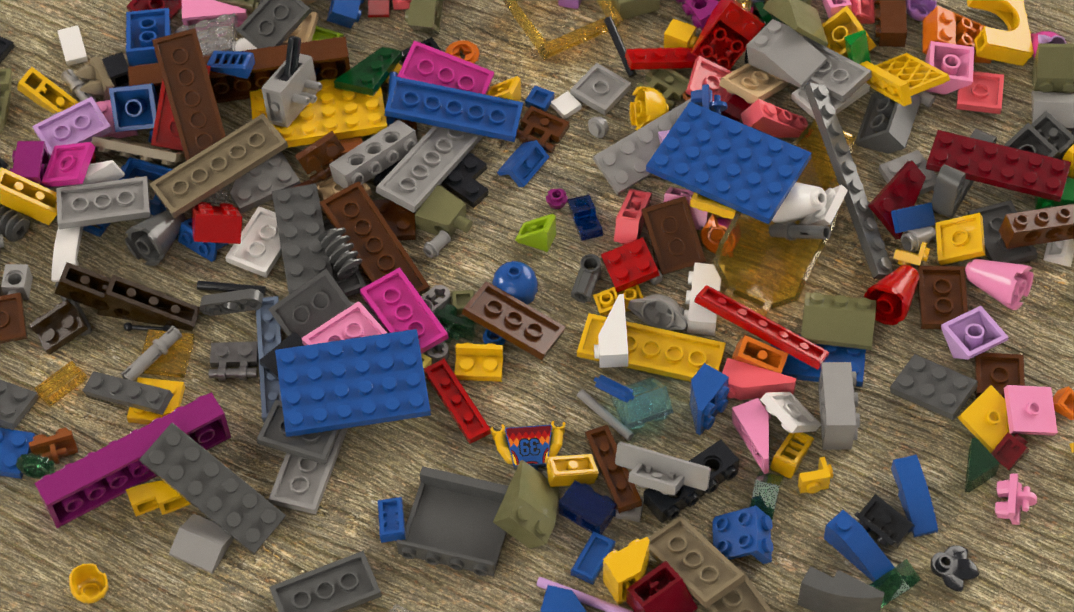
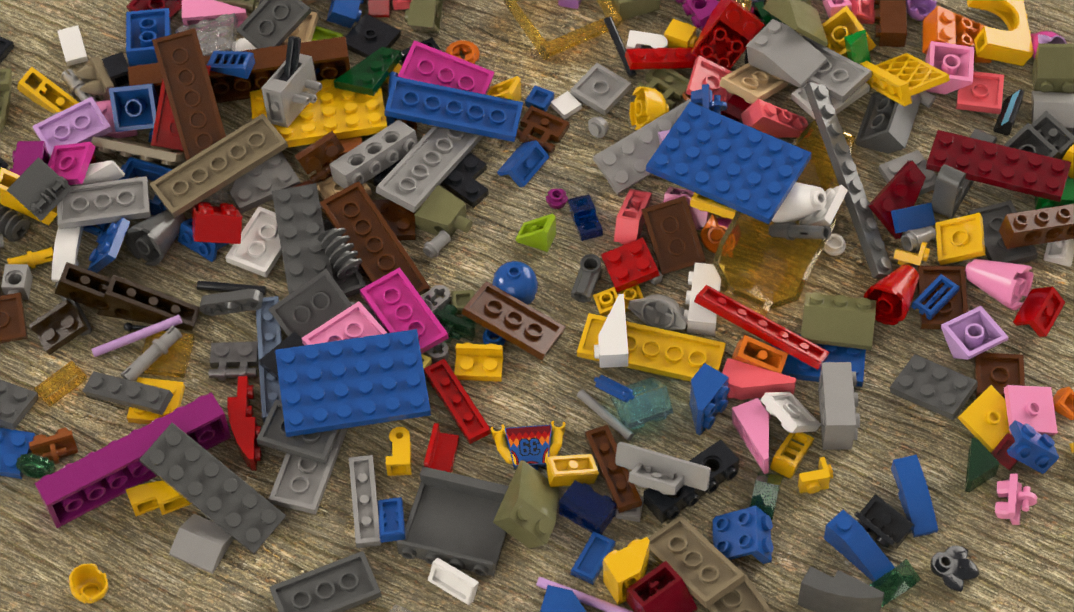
none -> dark grey hinge [7,157,73,221]
none -> yellow pin [7,247,53,269]
none -> blue plate [88,217,130,273]
none -> lavender bar [91,315,182,357]
none -> red slope [227,376,262,471]
none -> black plate [346,14,401,58]
none -> light grey plate [349,455,381,548]
none -> yellow leg [386,427,412,476]
none -> red panel [424,423,459,473]
none -> white tile [428,558,479,605]
none -> white leg [626,30,668,49]
none -> white plate [823,234,846,256]
none -> blue tile [911,274,960,320]
none -> black slope [993,89,1024,136]
none -> blue bracket [1007,420,1060,474]
none -> red panel [1013,286,1066,337]

